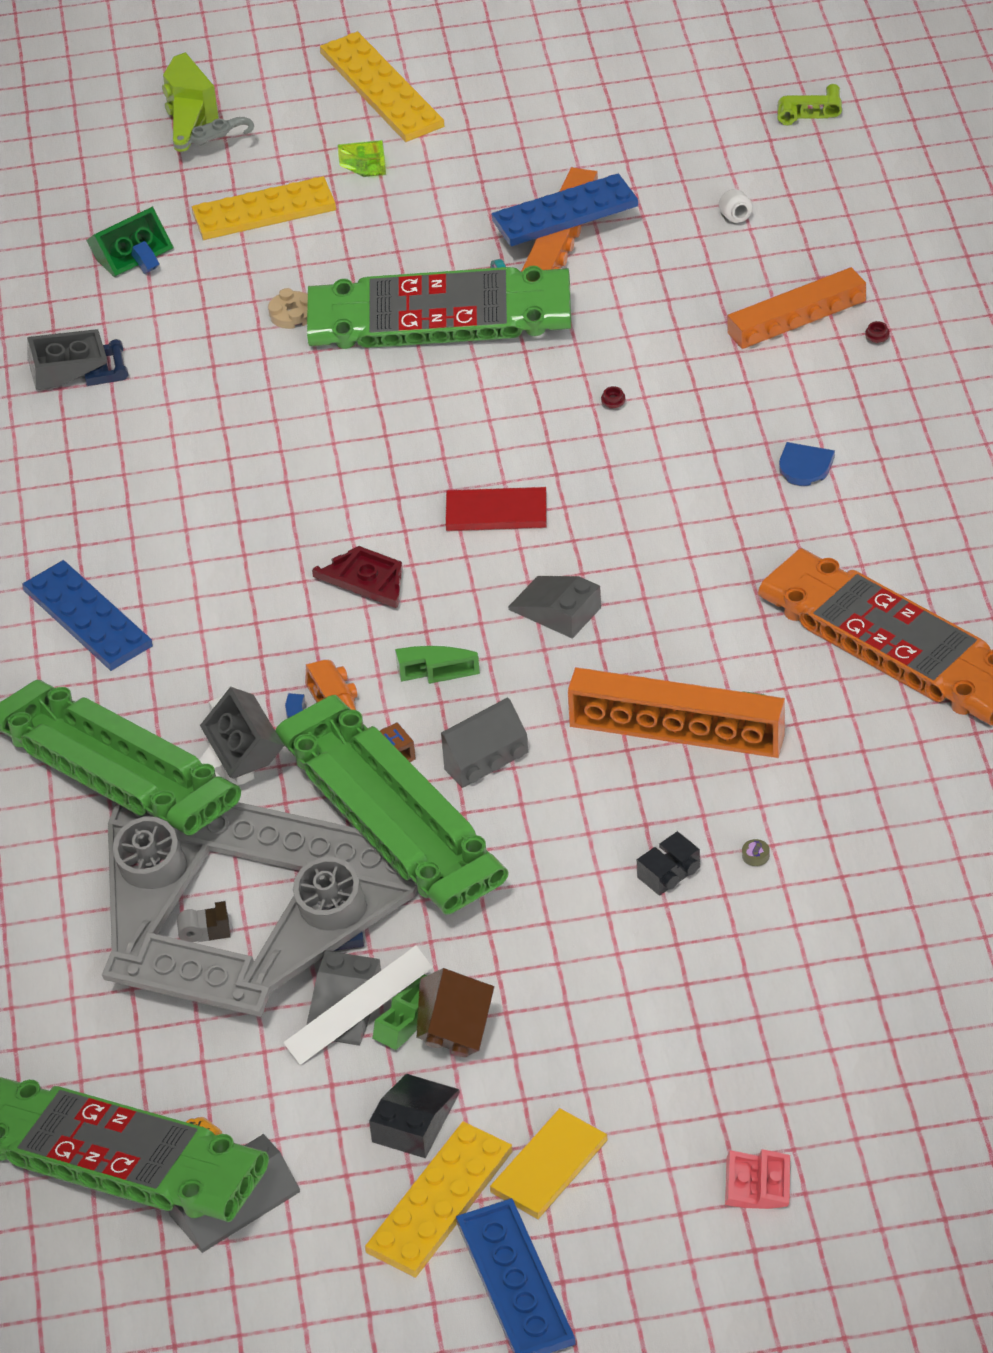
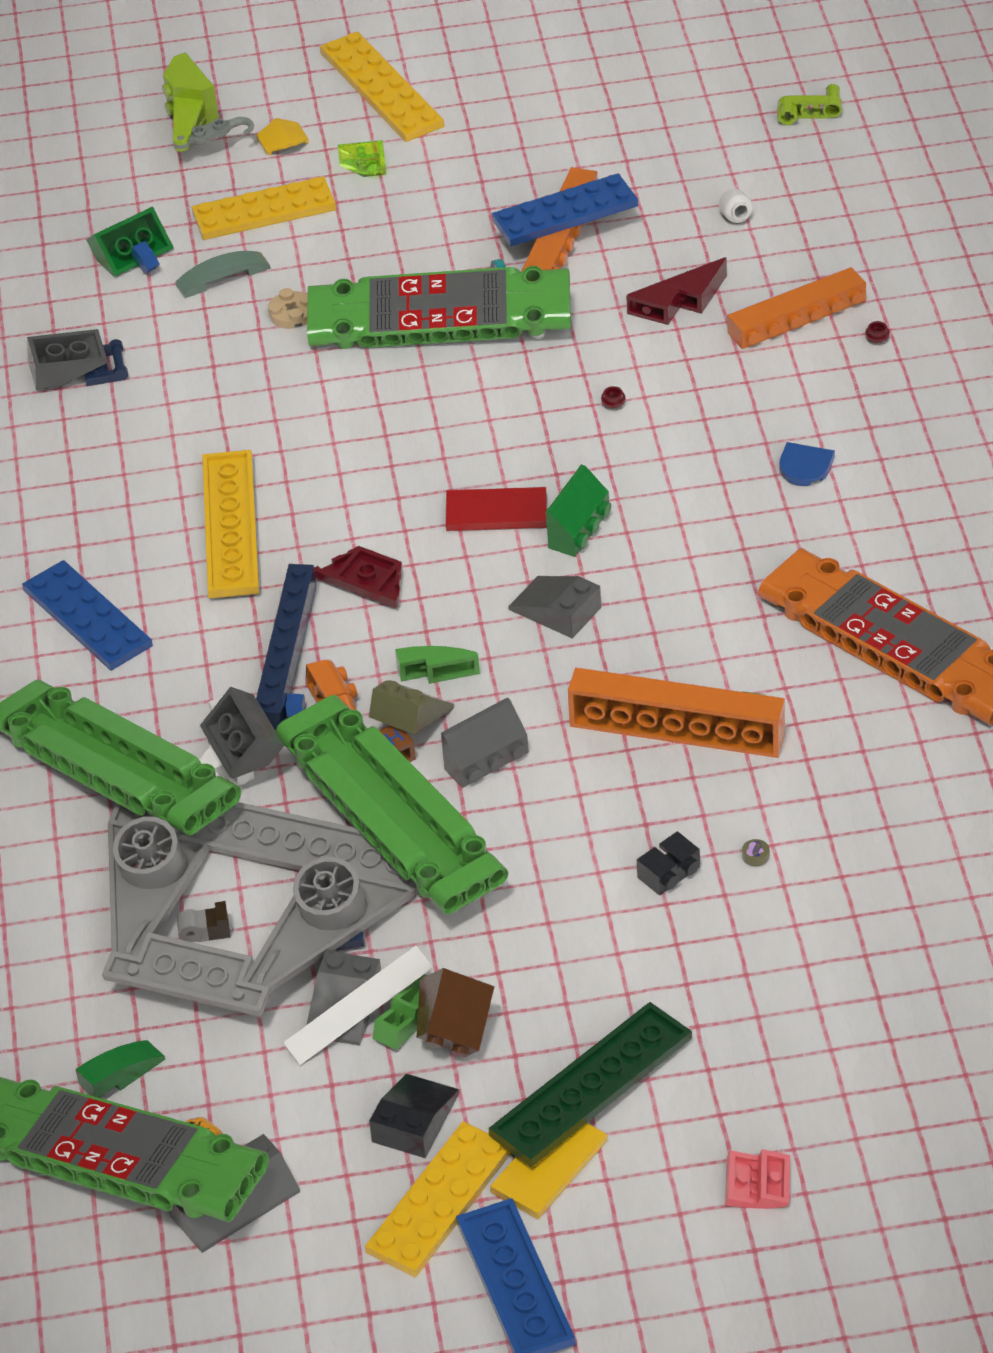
none -> green slope [75,1040,165,1098]
none -> sand green slope [175,251,271,298]
none -> yellow plate [202,450,260,598]
none -> yellow slope [256,118,309,155]
none -> dark blue brick [256,564,317,730]
none -> olive slope [369,680,454,735]
none -> dark green plate [489,1002,692,1167]
none -> green slope [546,464,611,557]
none -> dark red slope [626,257,727,325]

